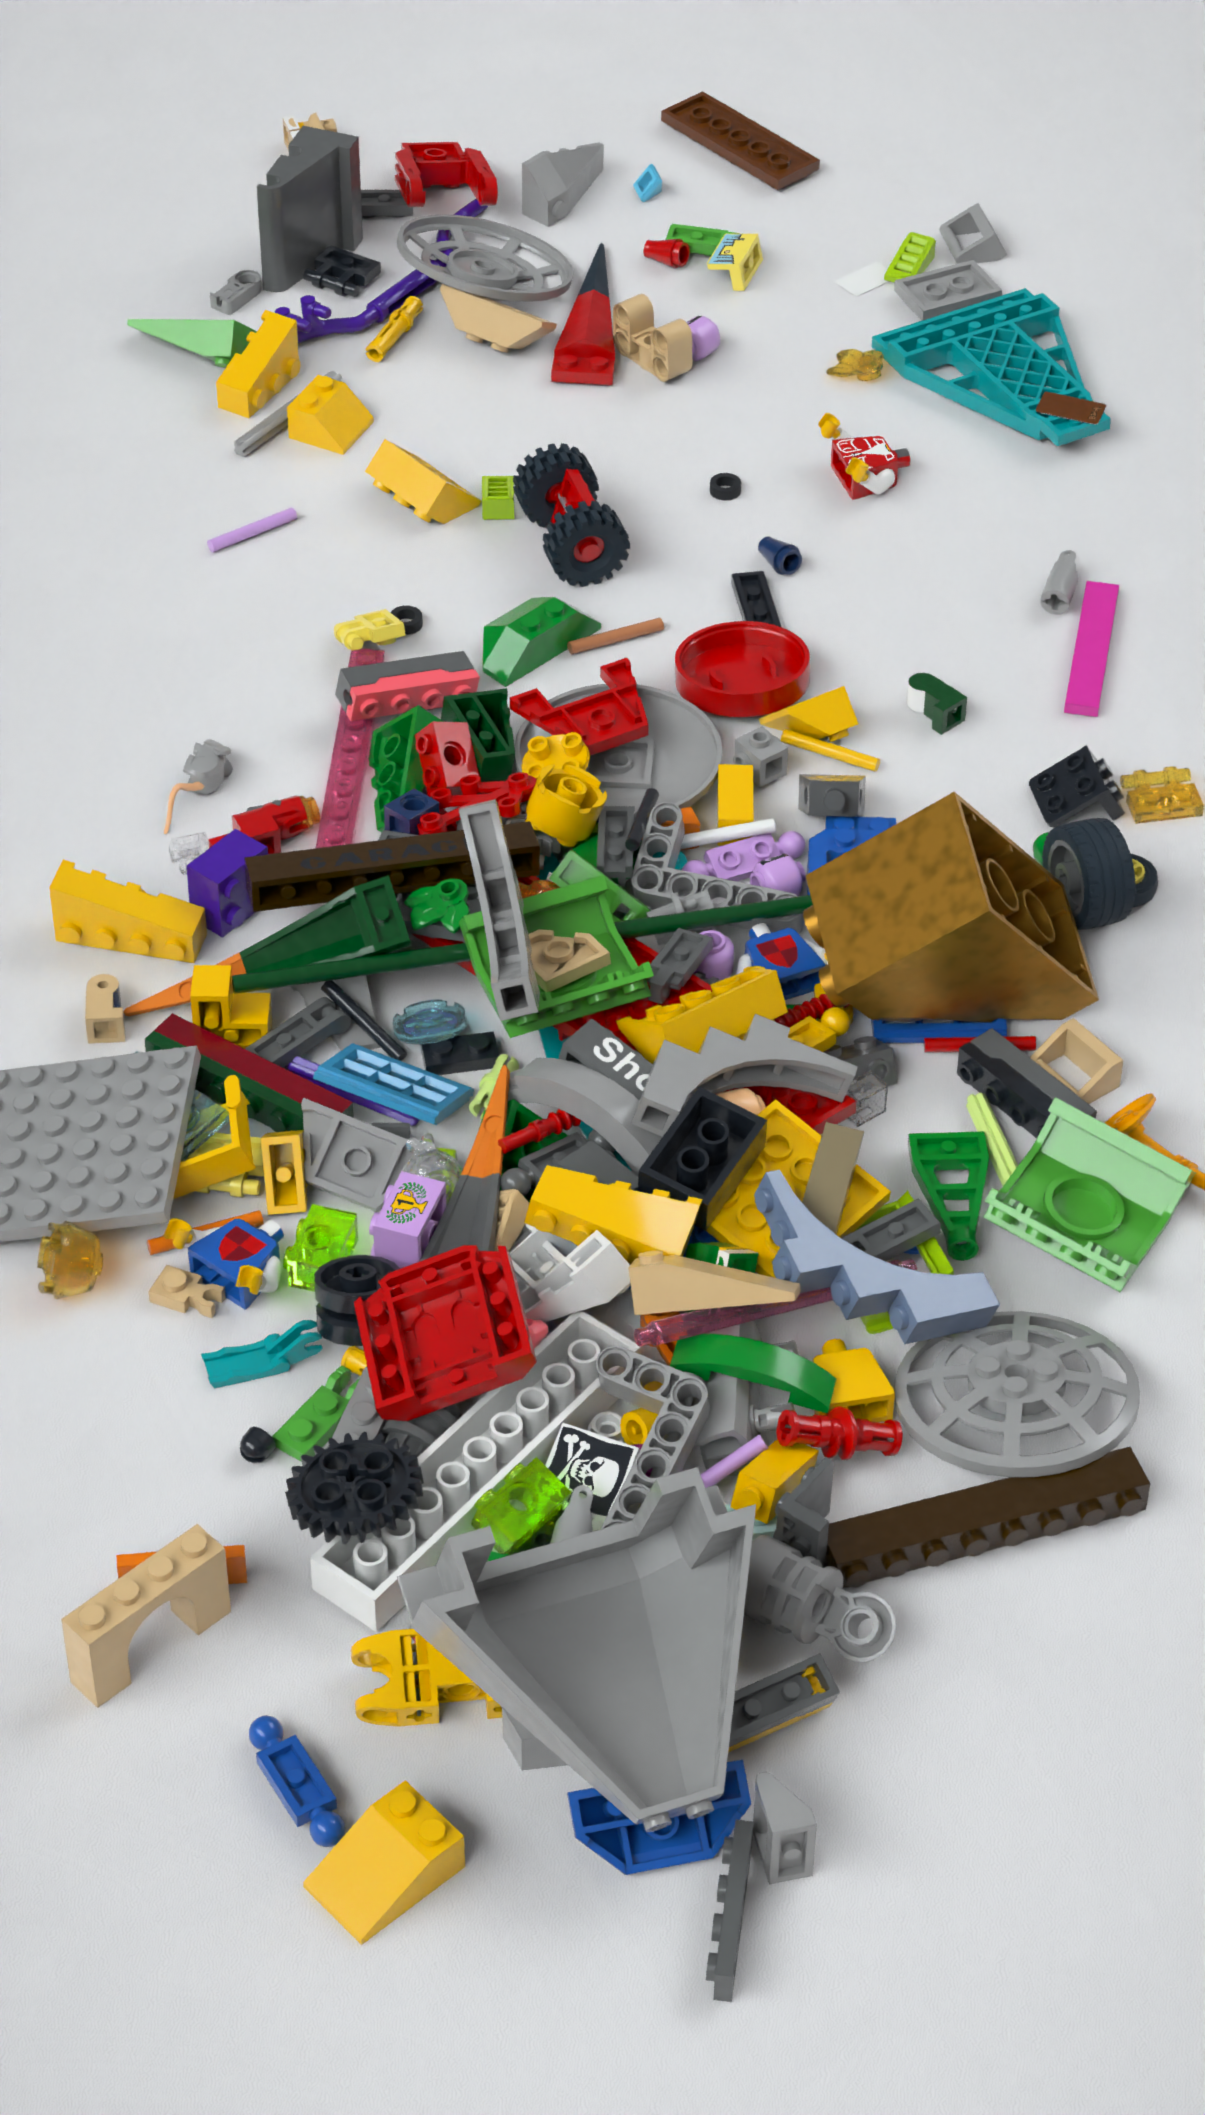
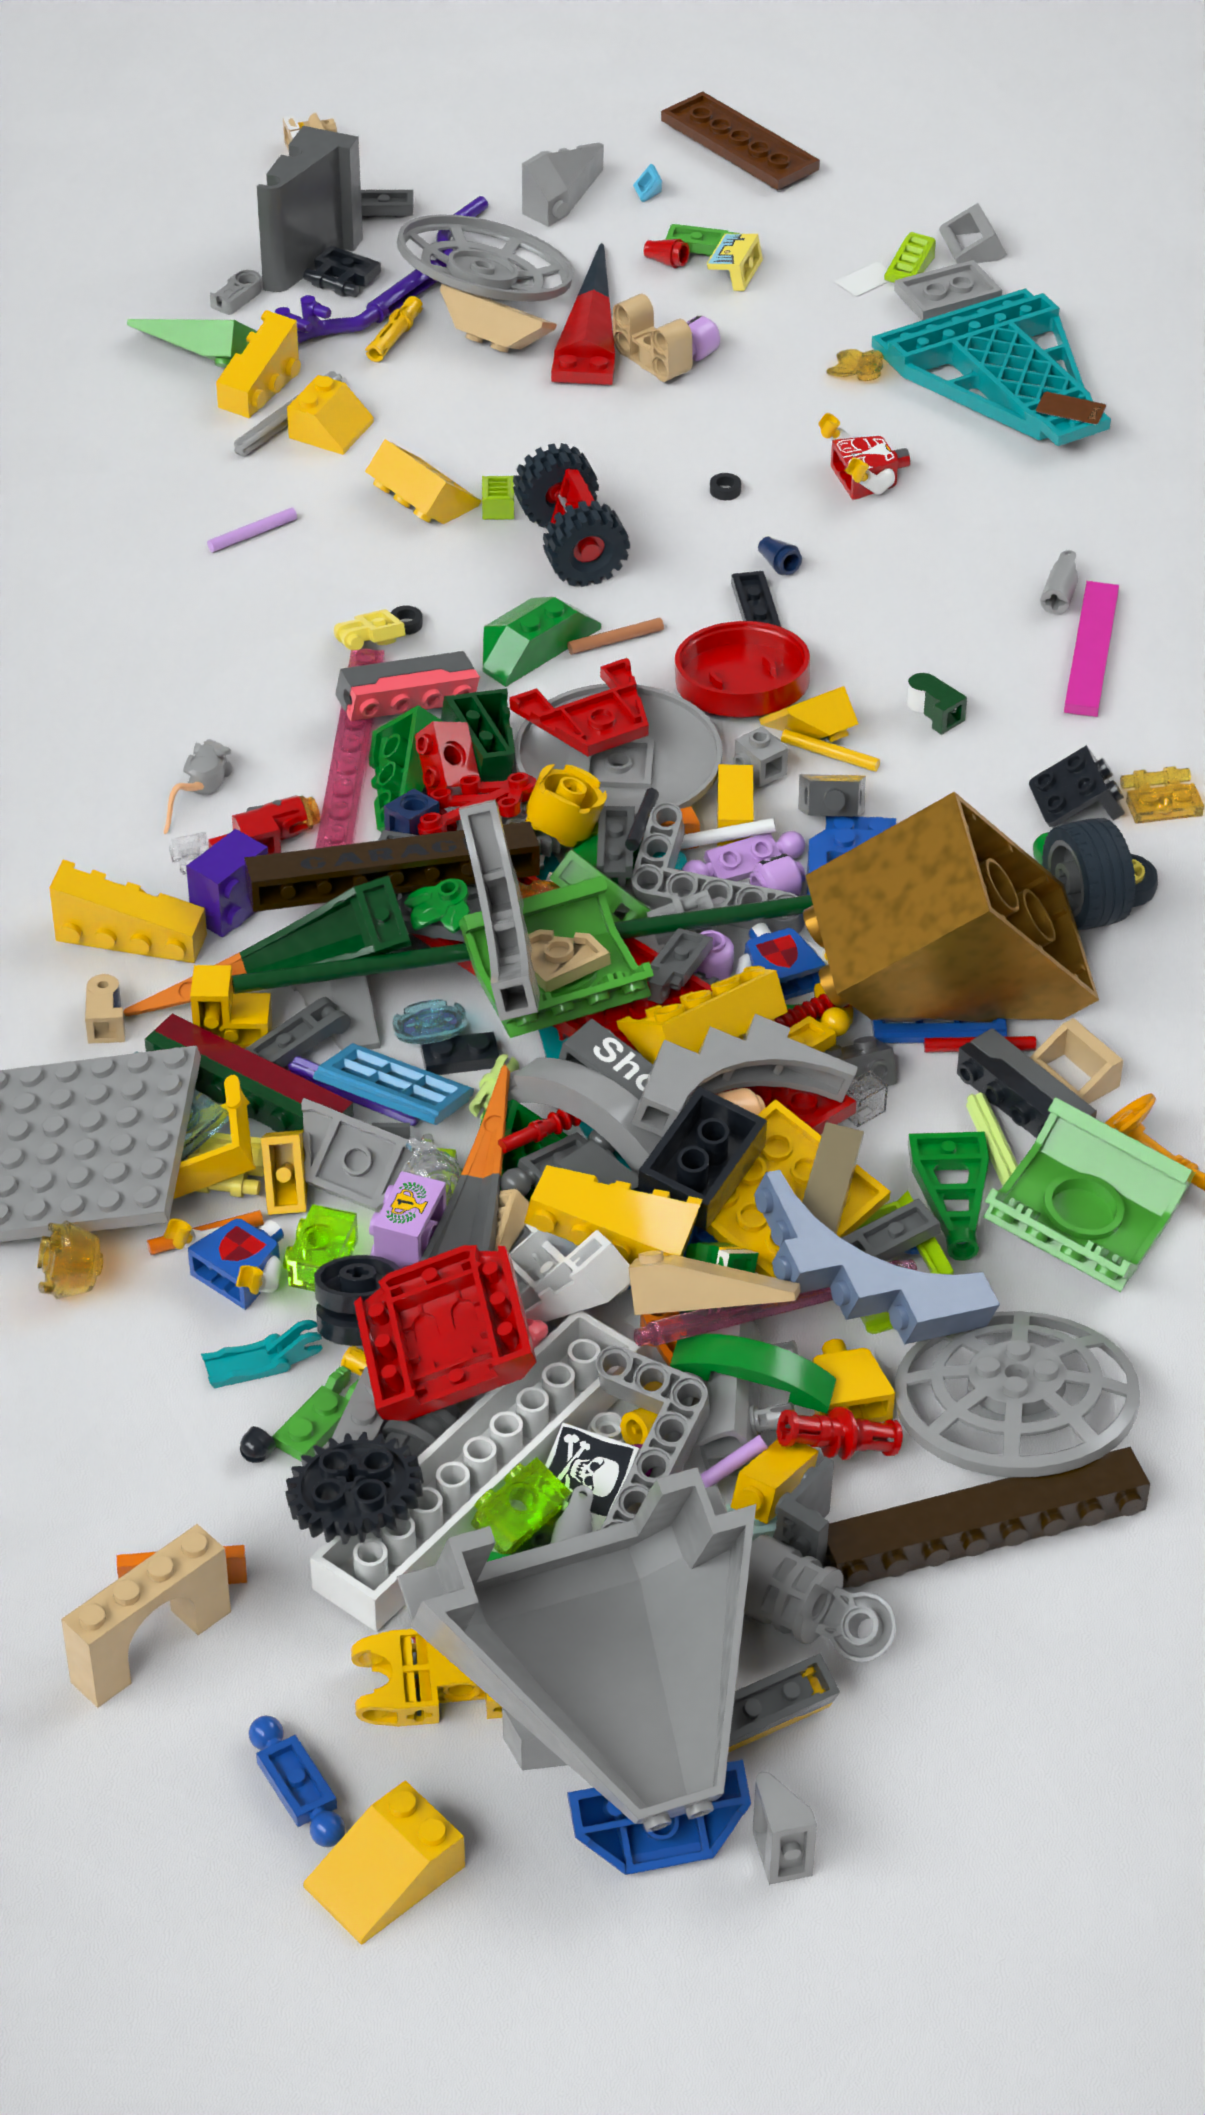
tan plate [148,1264,226,1318] -> none
black bar [321,980,407,1061] -> none
red plate [394,142,498,207] -> none
yellow dish [521,732,590,781] -> none
dark grey plate [706,1820,754,2002] -> none

